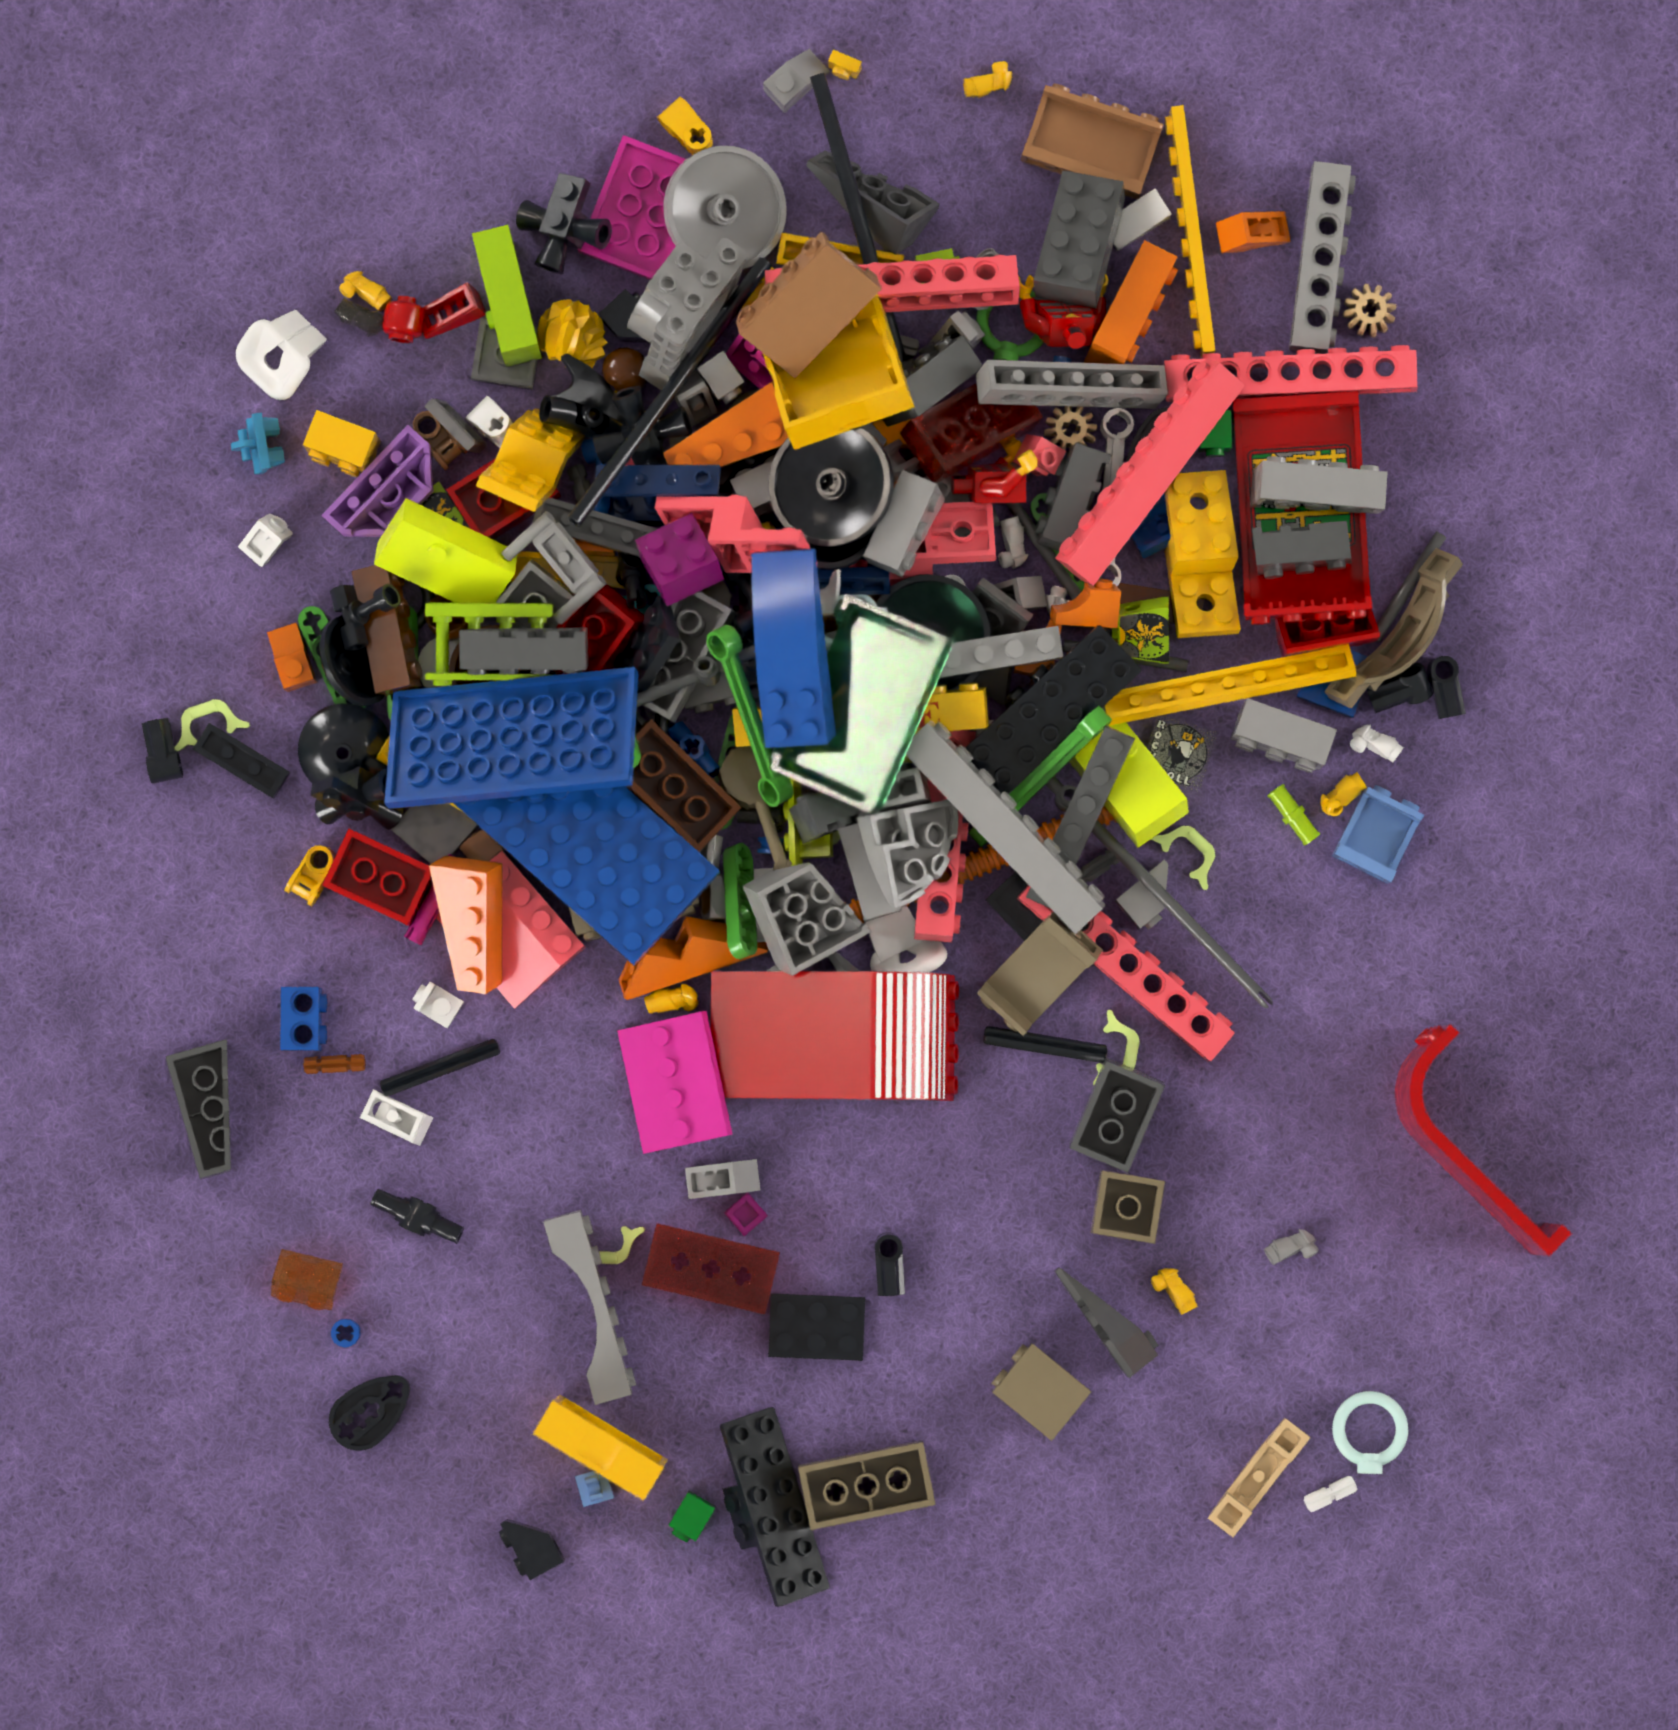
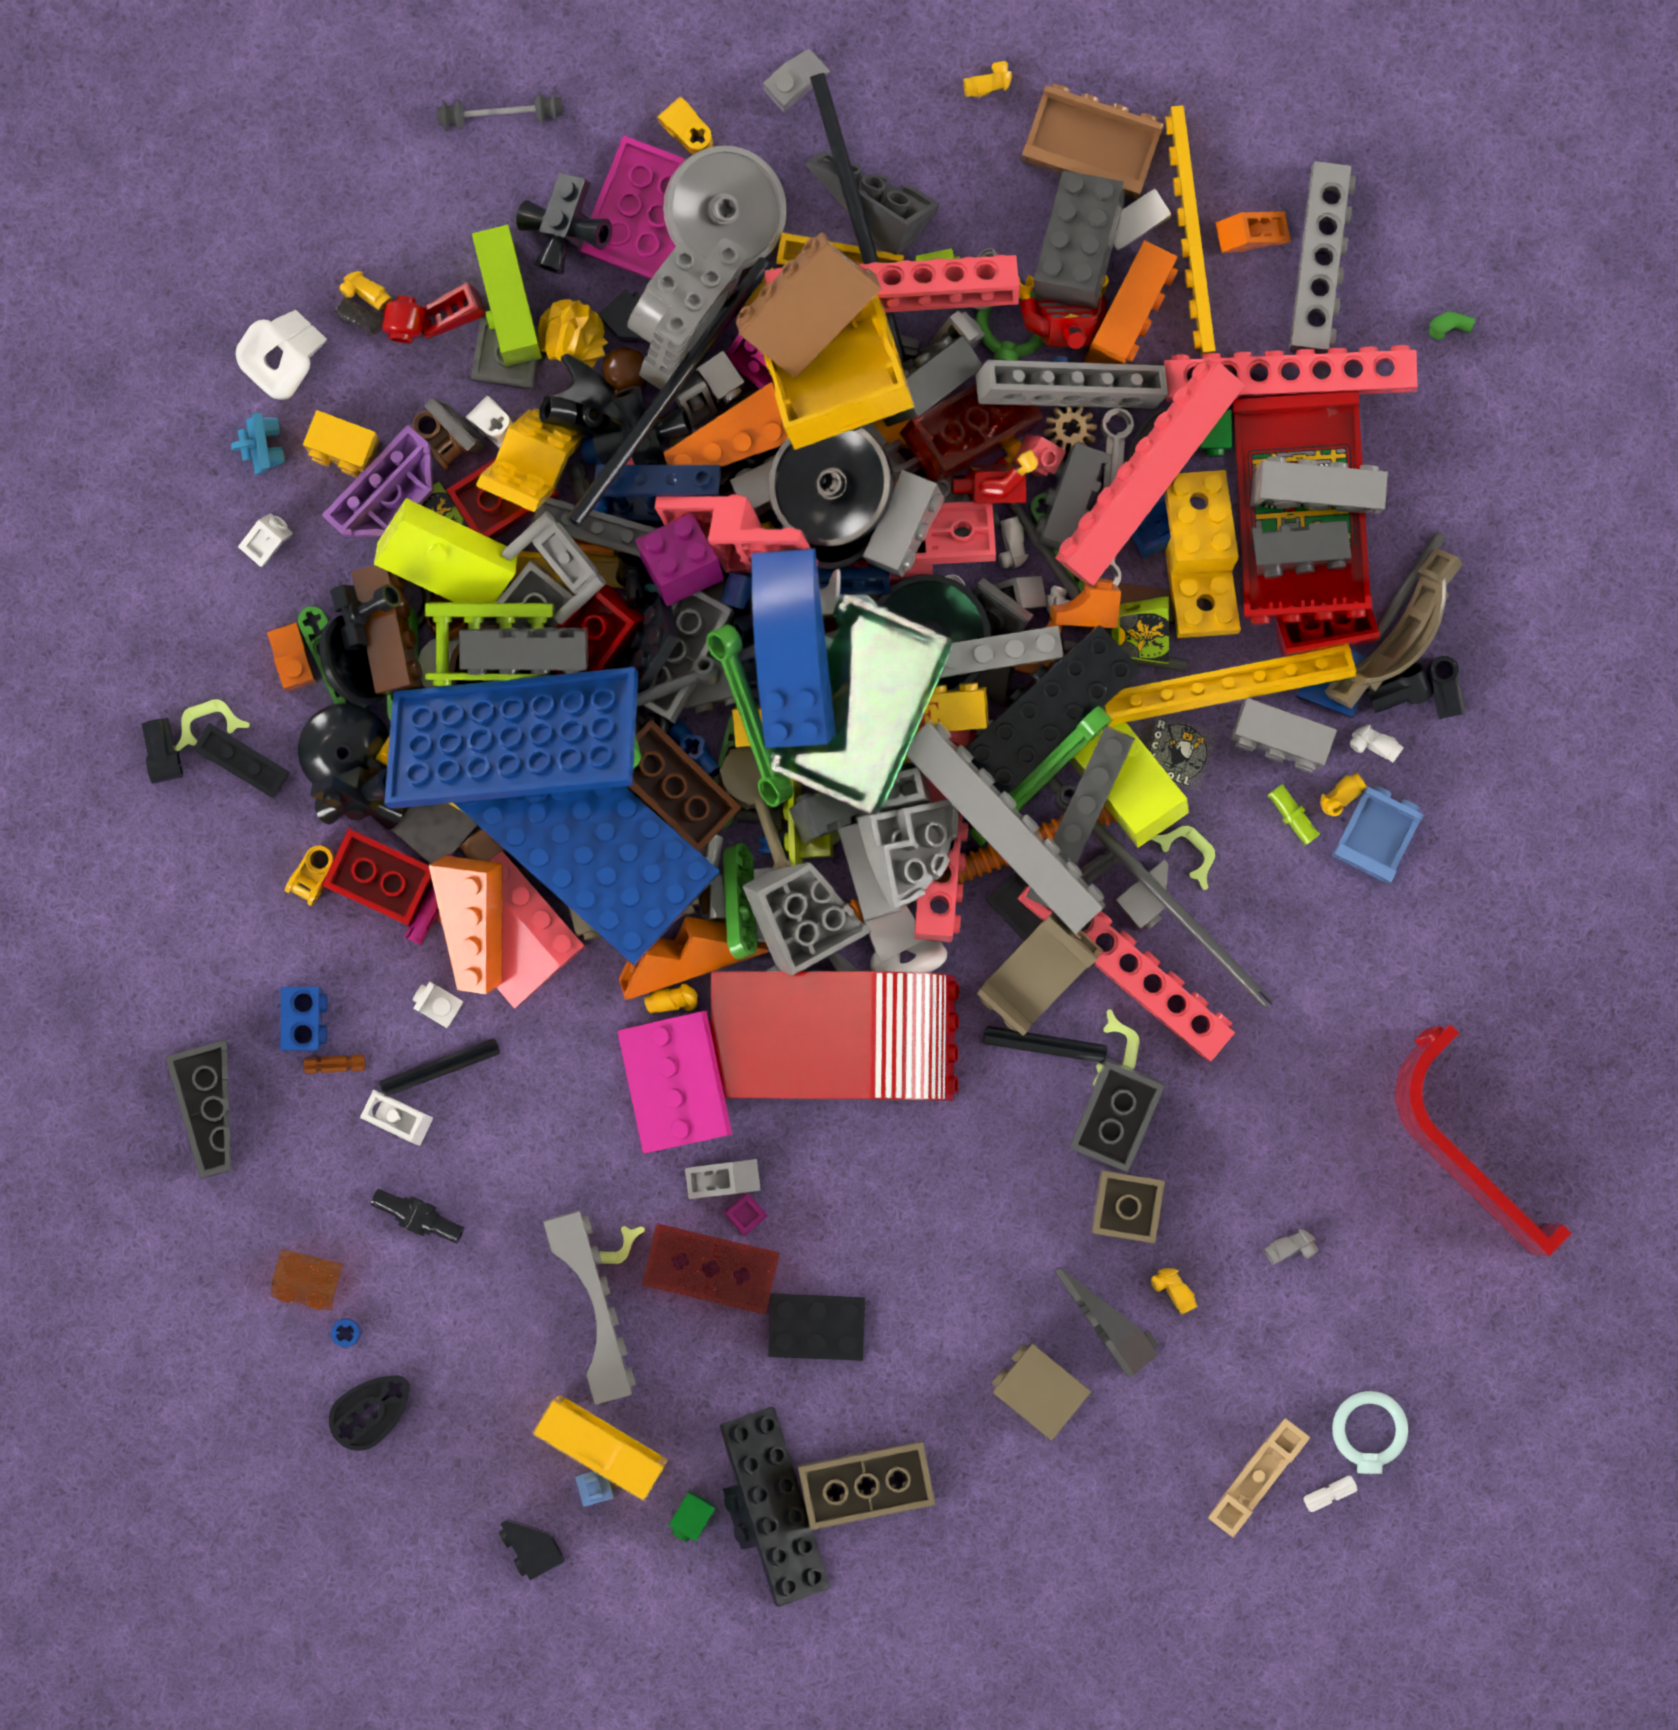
yellow plate [828,50,862,80] -> none
black piece [874,1232,905,1296] -> none
tan gear [1343,284,1397,338] -> none
none -> dark grey axle [437,91,563,132]
none -> dark blue slope [720,572,752,609]
none -> bright green arm [1429,311,1475,340]

